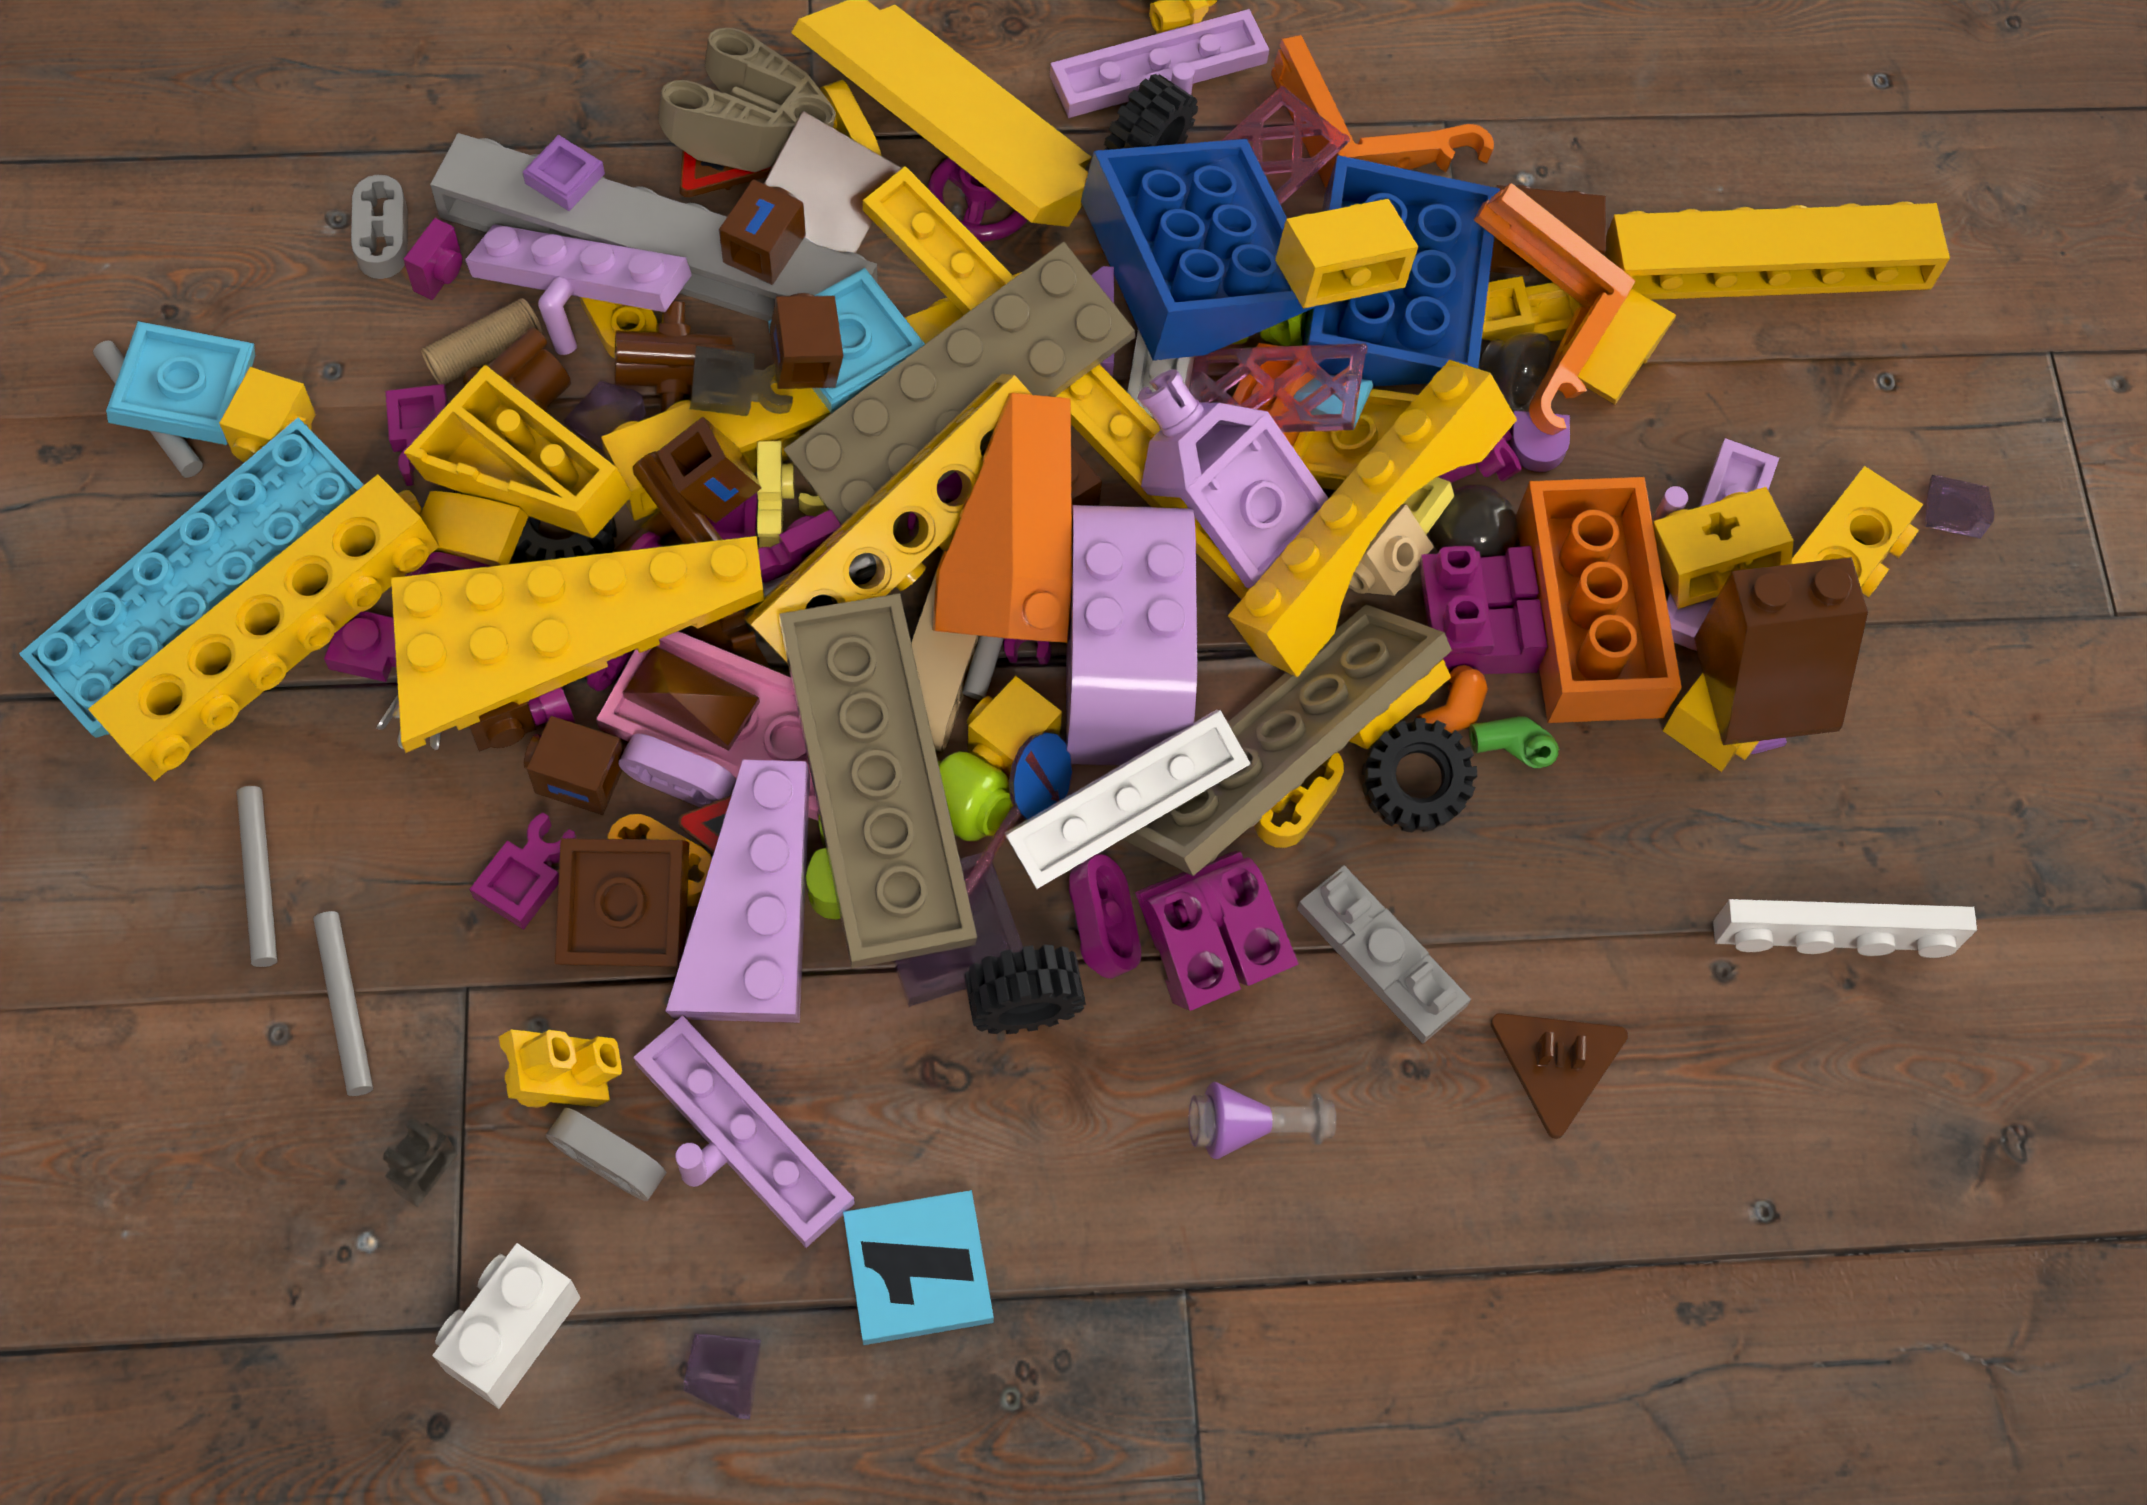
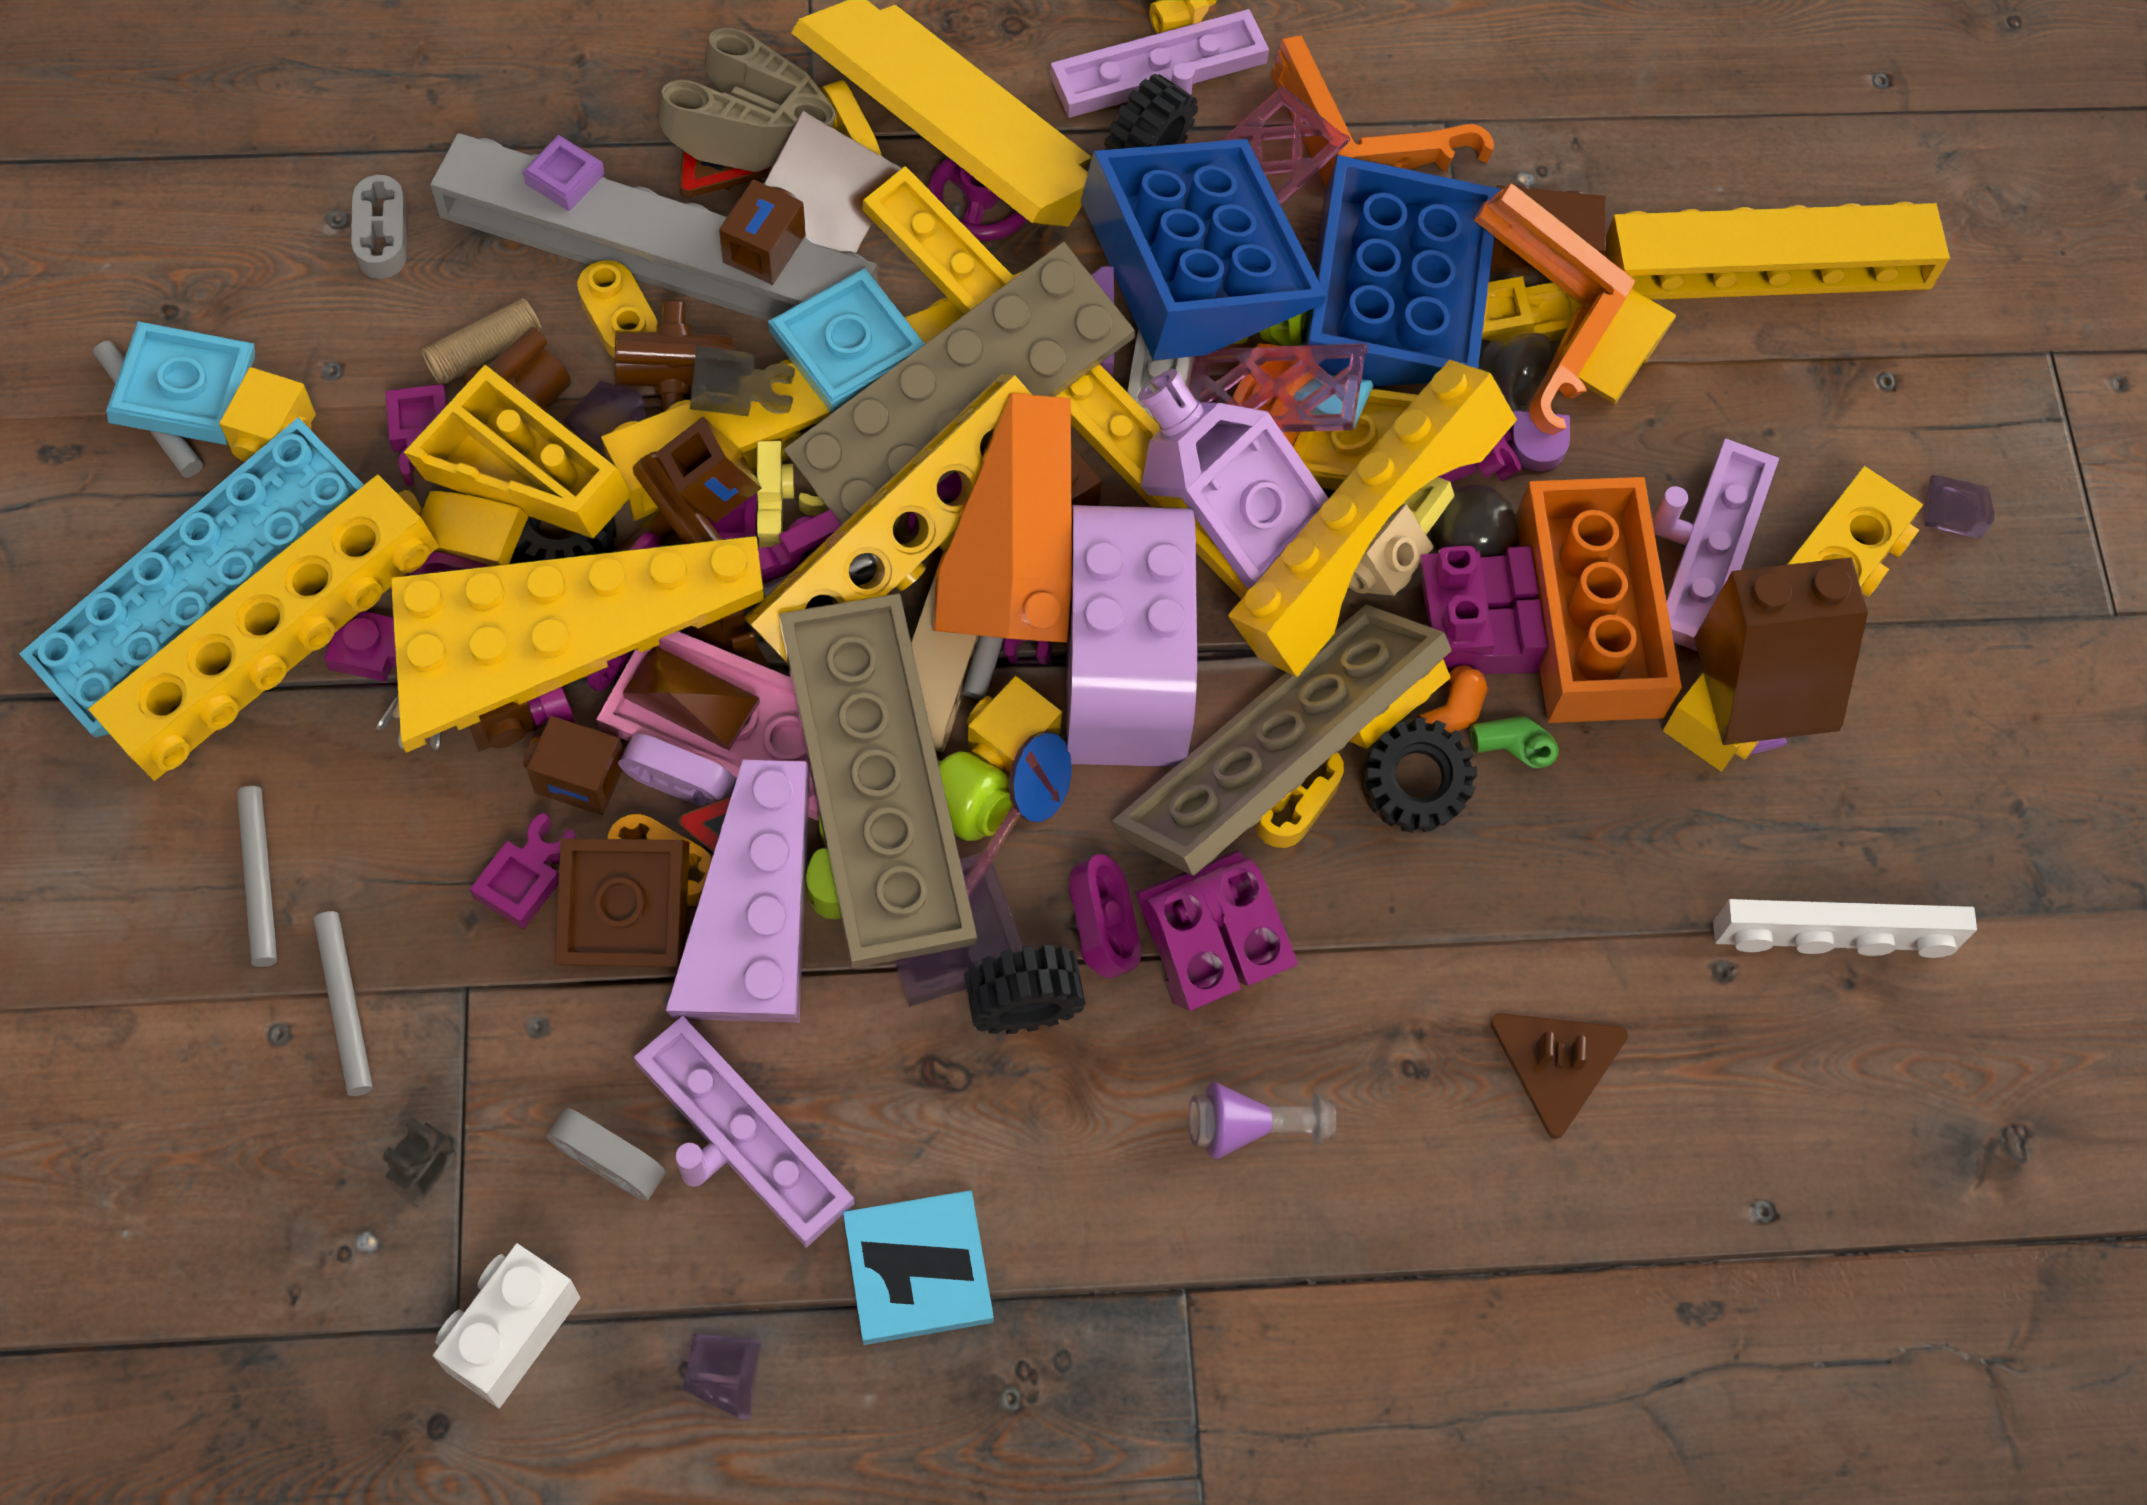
magenta plate [403,218,463,300] -> none
lavender plate [465,224,692,355] -> none
yellow hips [498,1029,622,1108] -> none
reddish brown brick [769,293,844,389] -> none
white plate [1004,710,1251,889] -> none
yellow brick [1275,199,1418,309] -> none
light grey plate [1297,865,1471,1044] -> none
yellow brick [1653,487,1794,609] -> none

